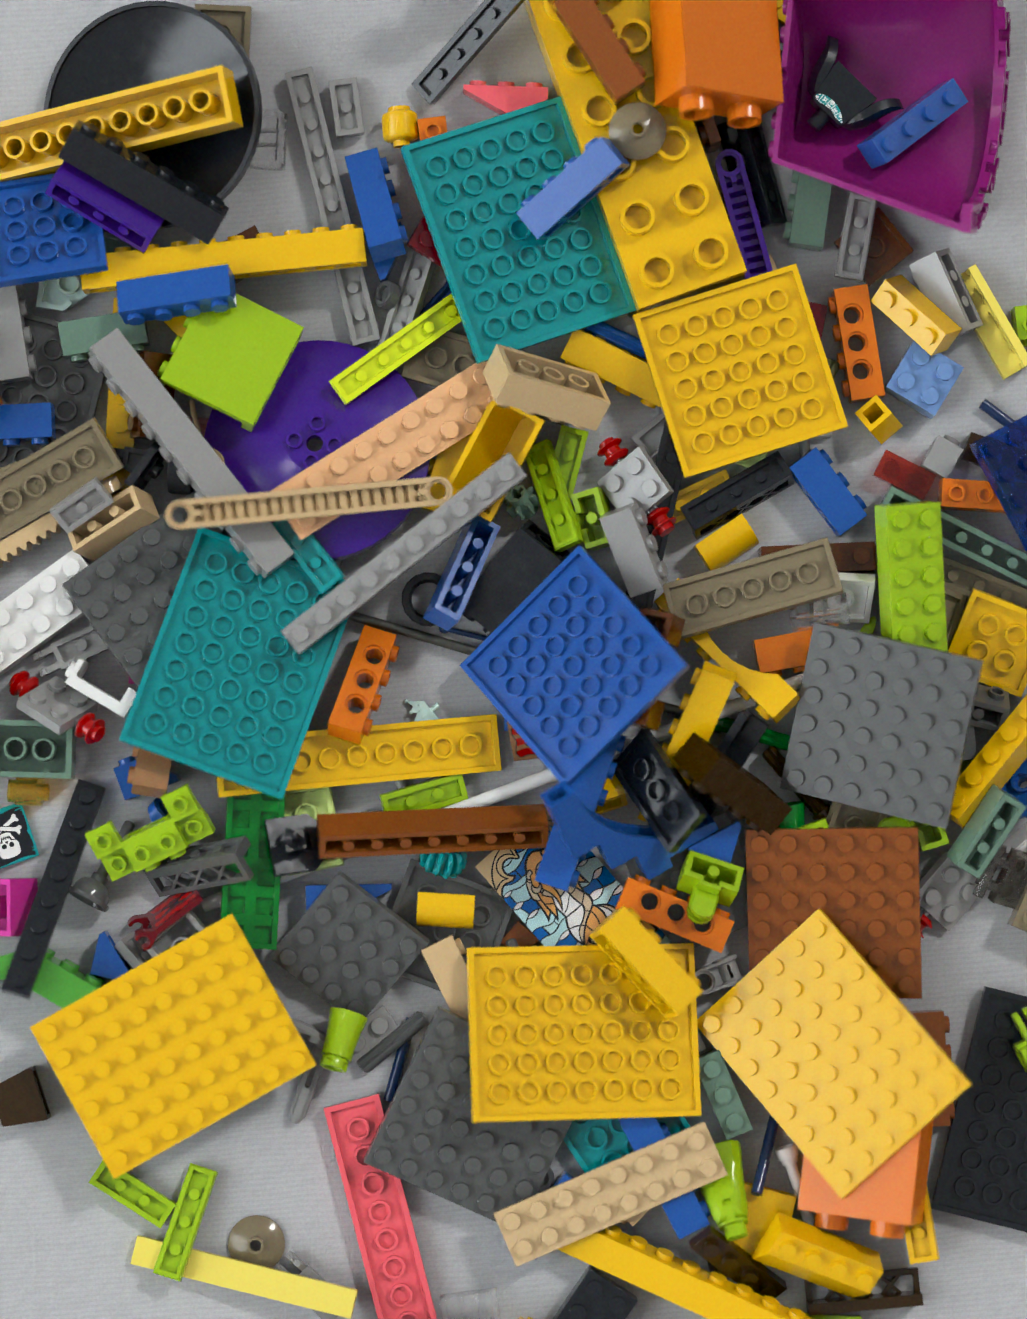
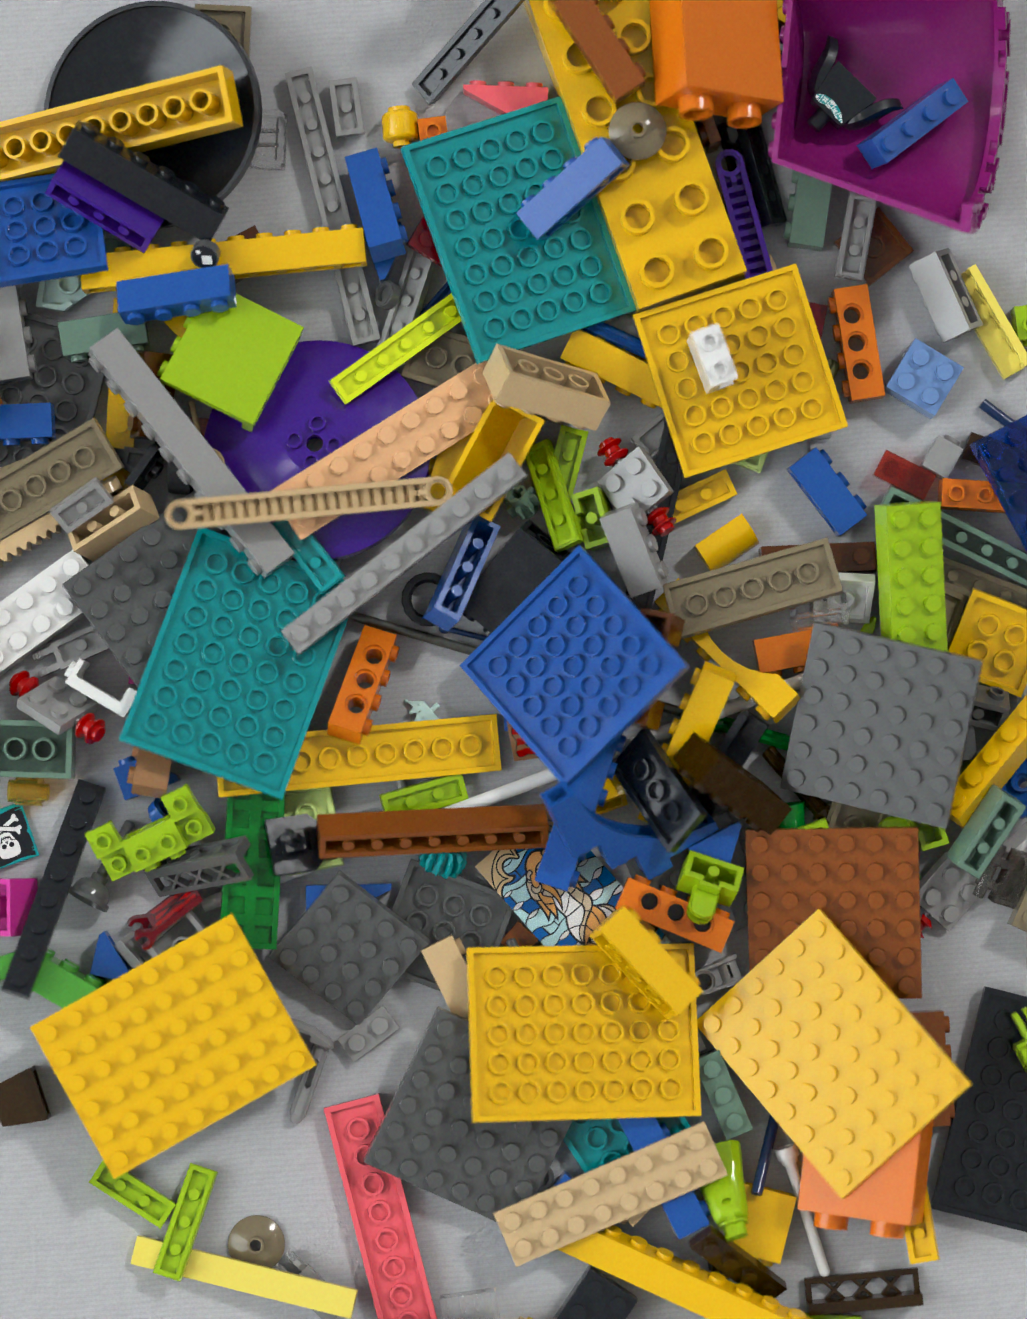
lime plant [319,1007,368,1073] -> none
dark grey axle [357,1011,429,1073] -> none
dark blue piece [383,1017,412,1102] -> none
yellow brick [416,891,475,929] -> none
black fence [680,451,794,540] -> none
yellow slope [751,1212,883,1298] -> none
yellow brick [855,395,903,445] -> none
yellow brick [871,275,962,356] -> none
none -> tile [190,239,221,268]
none -> white panel [687,324,738,394]

